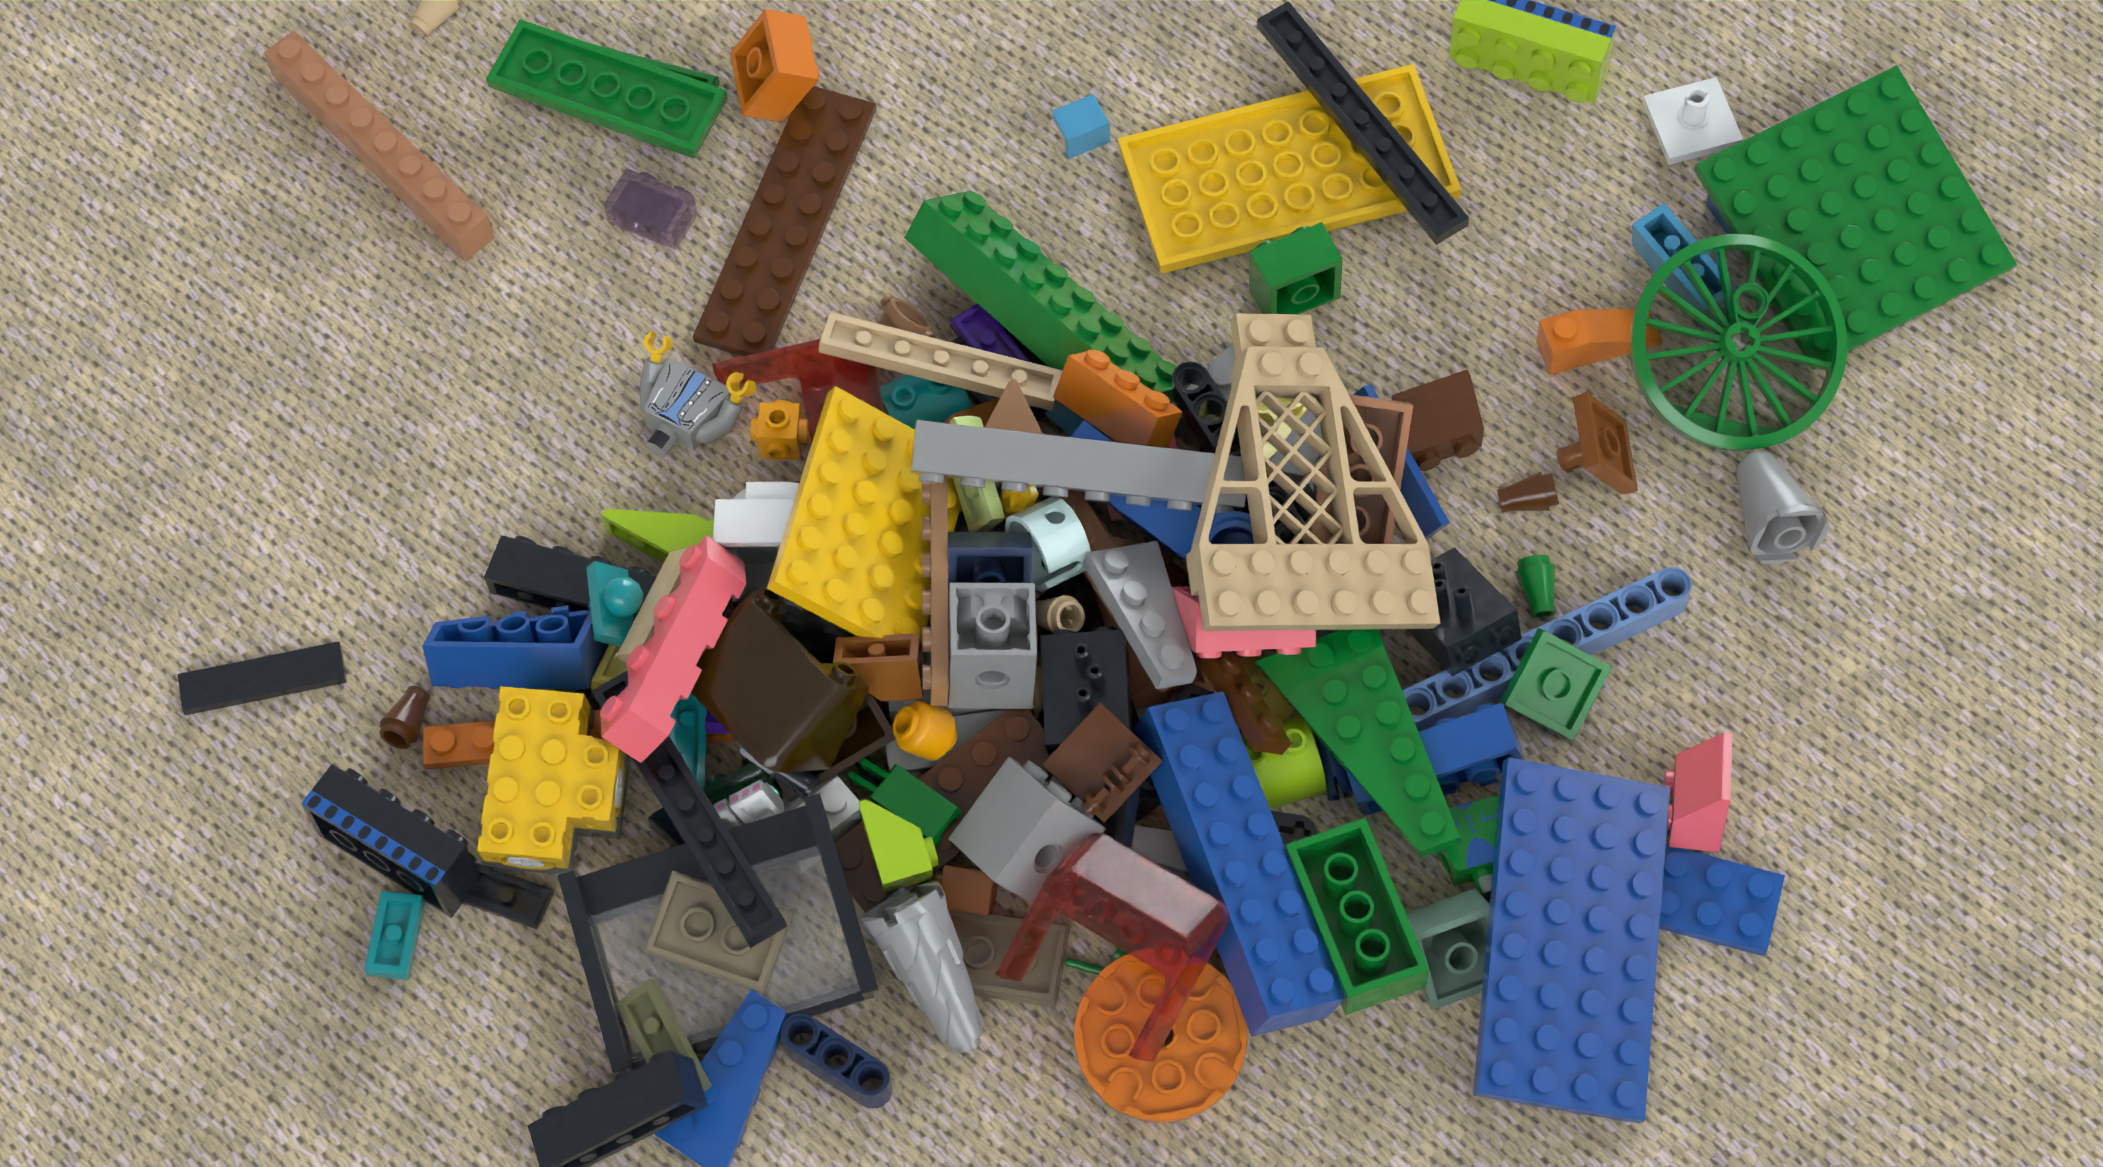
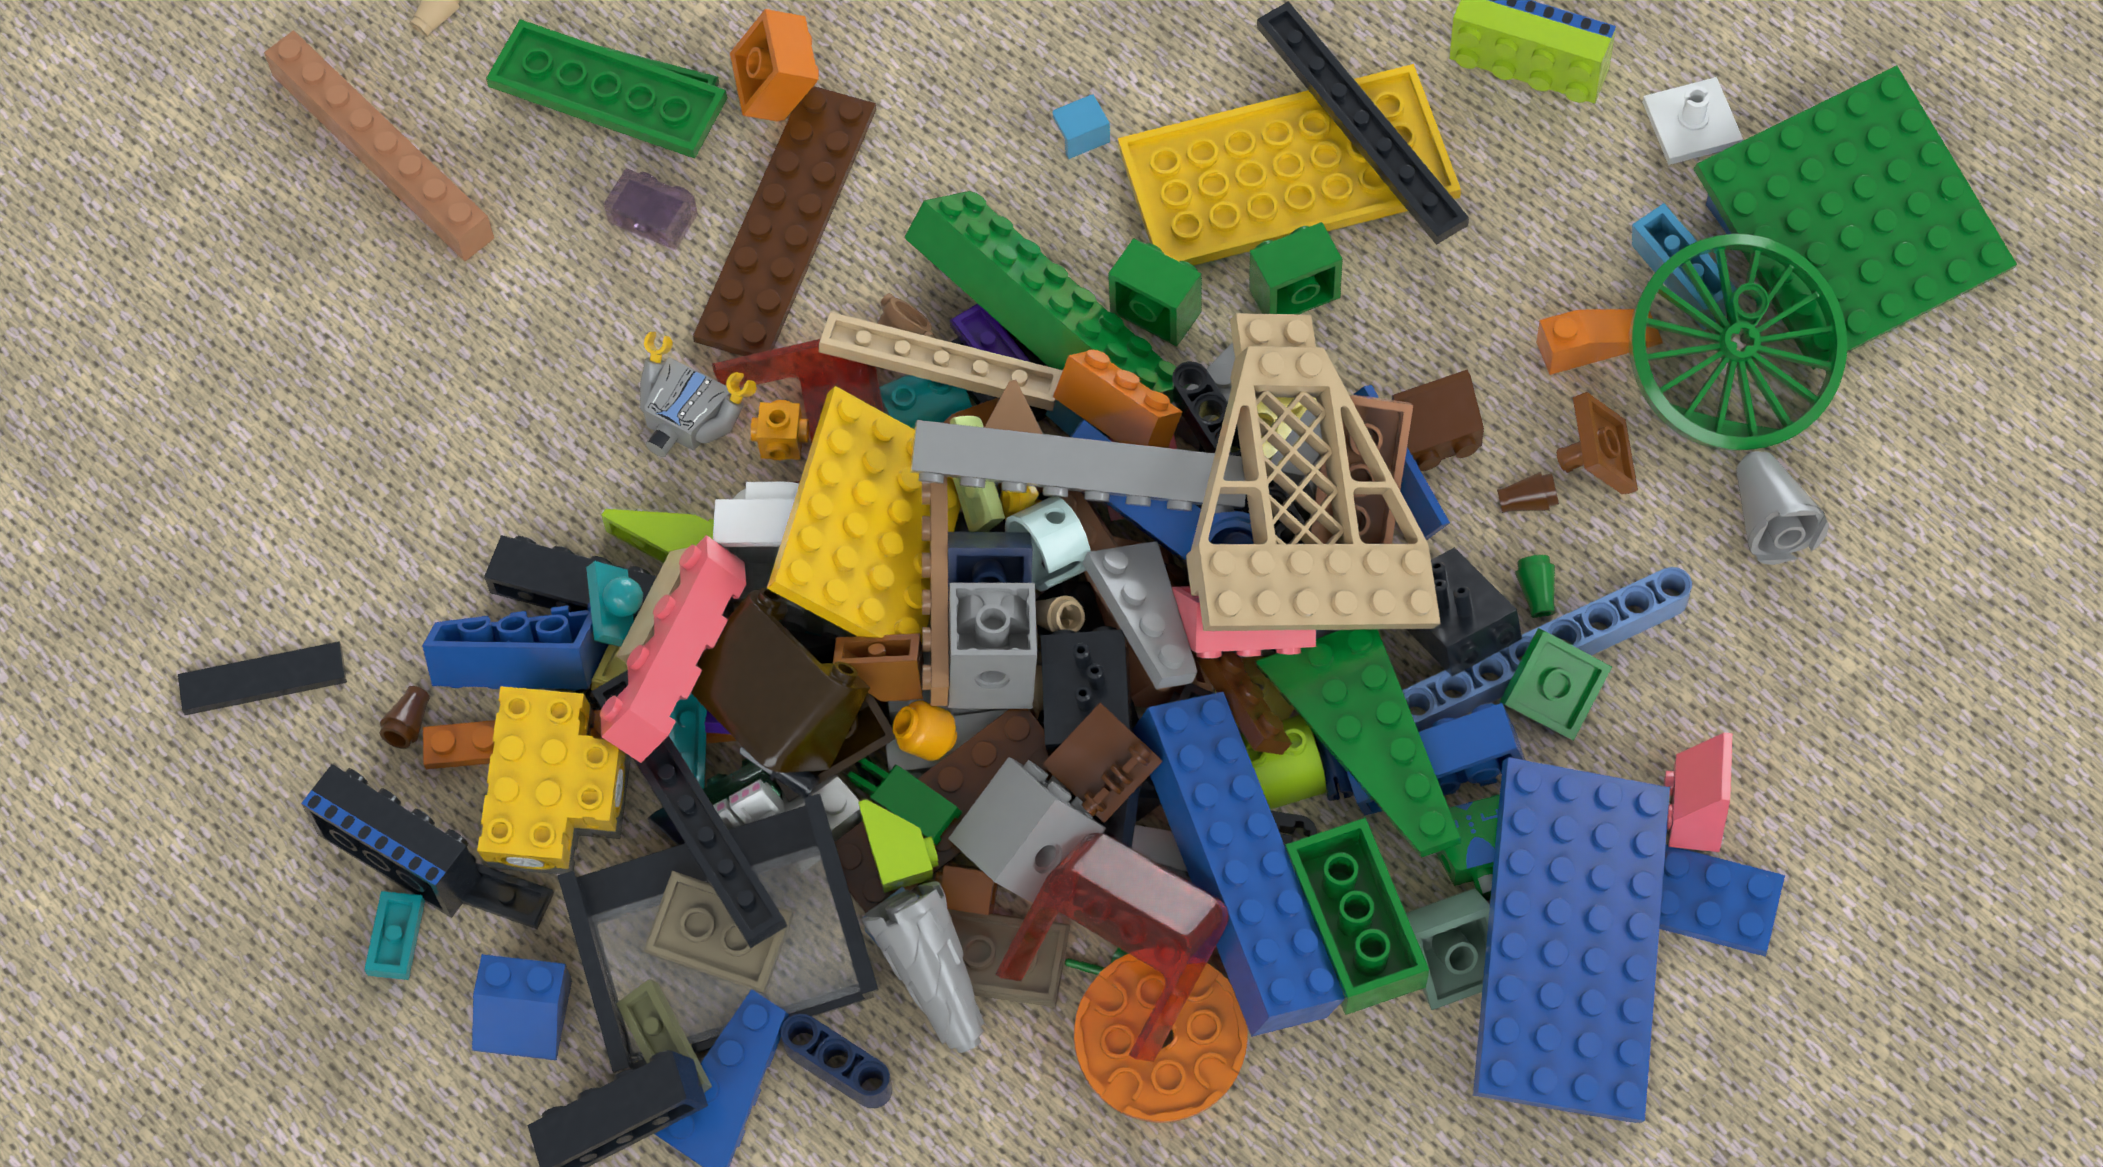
none -> blue slope [472,954,572,1061]
none -> green brick [1108,238,1202,347]

